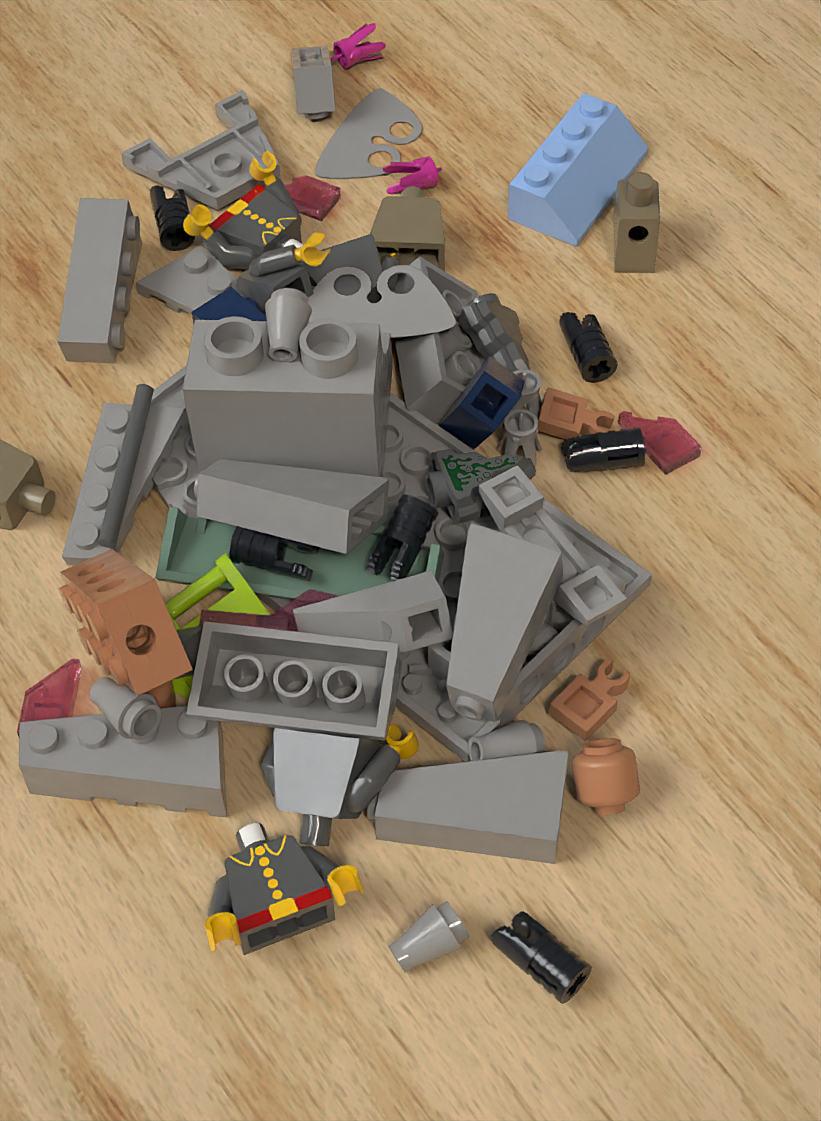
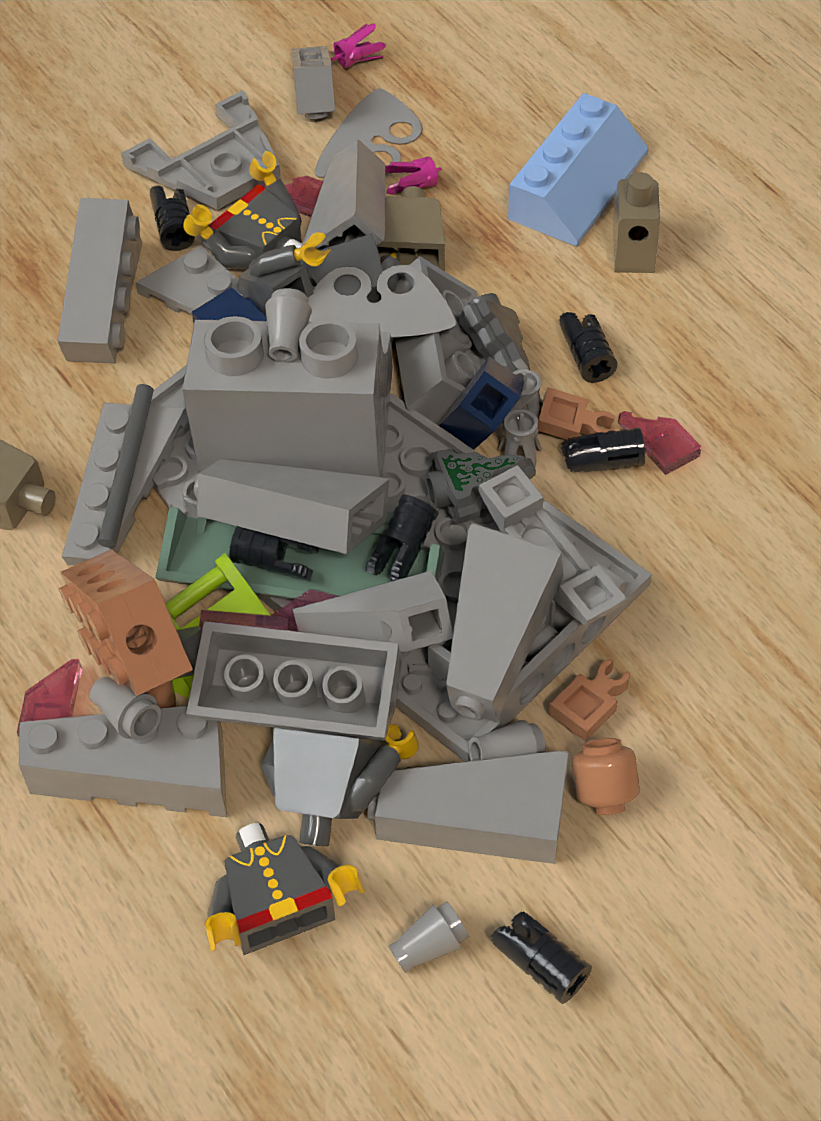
none -> light grey slope [302,139,385,250]

